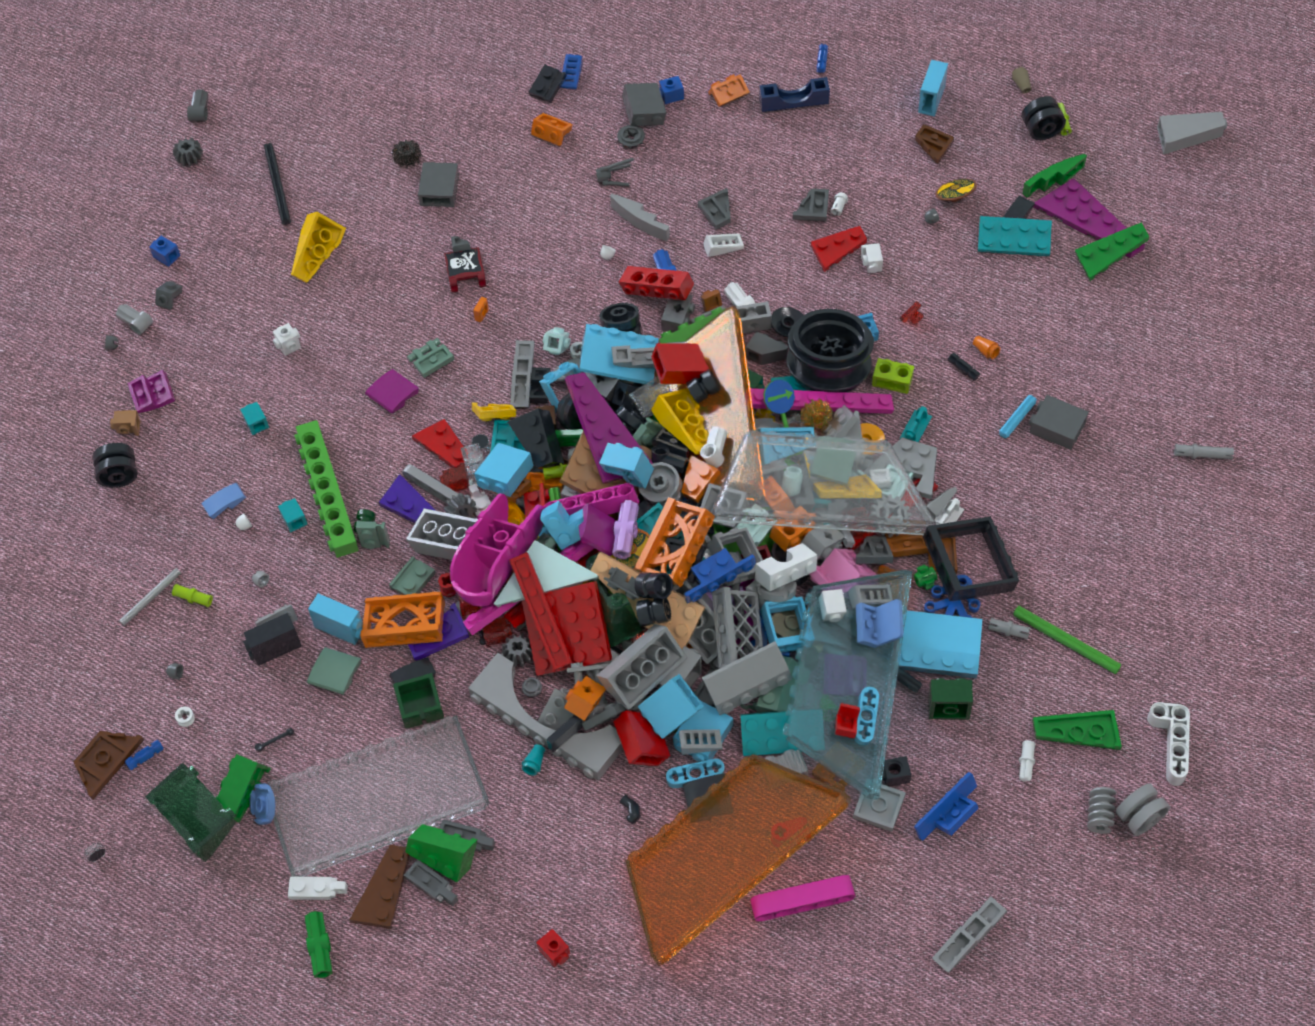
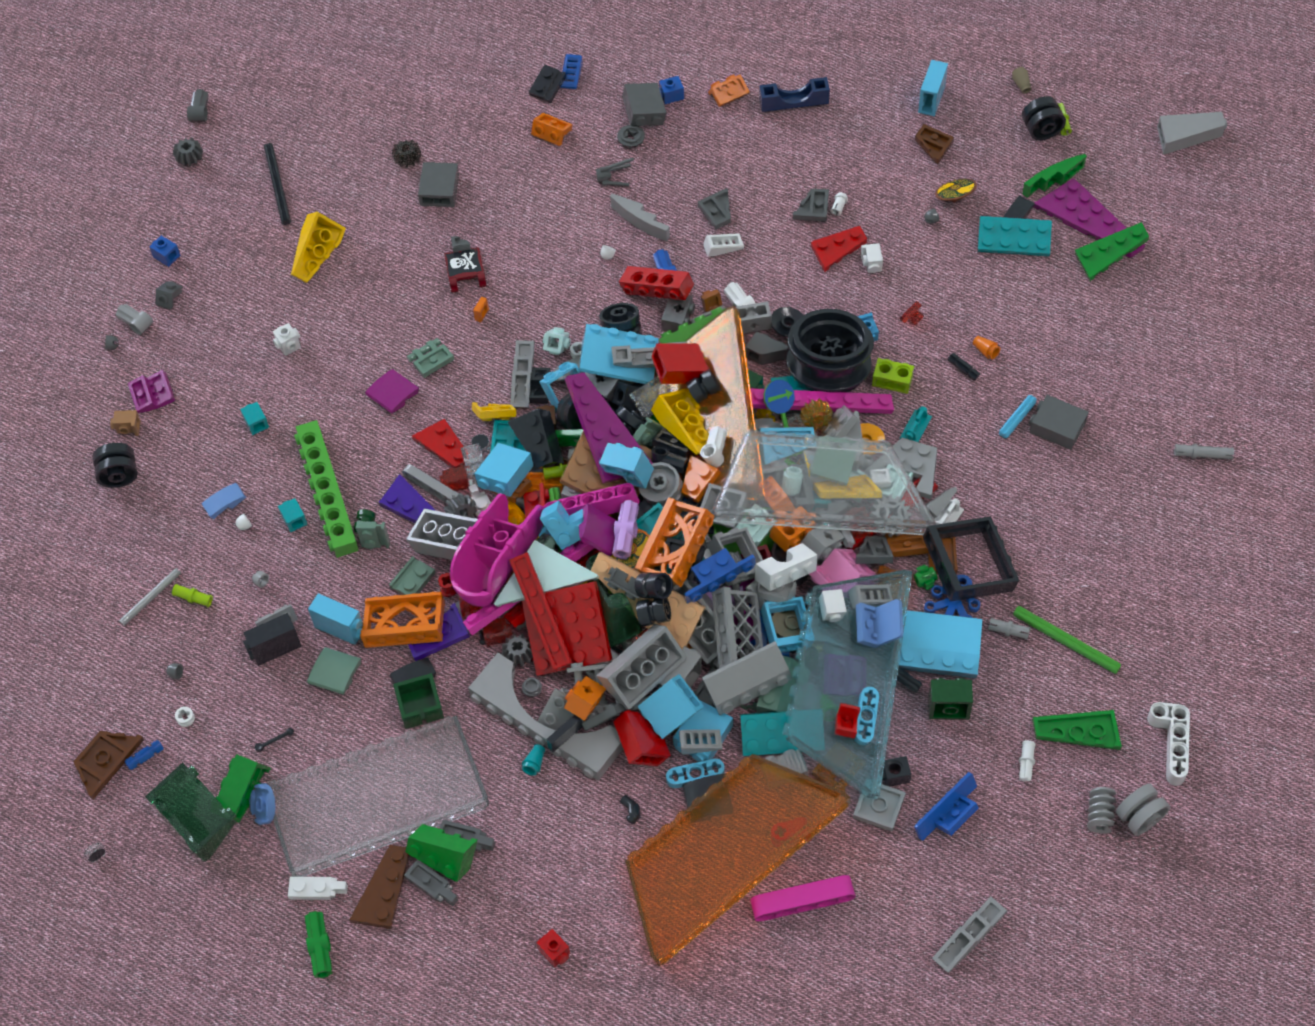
blue axle [816,44,828,73] -> none

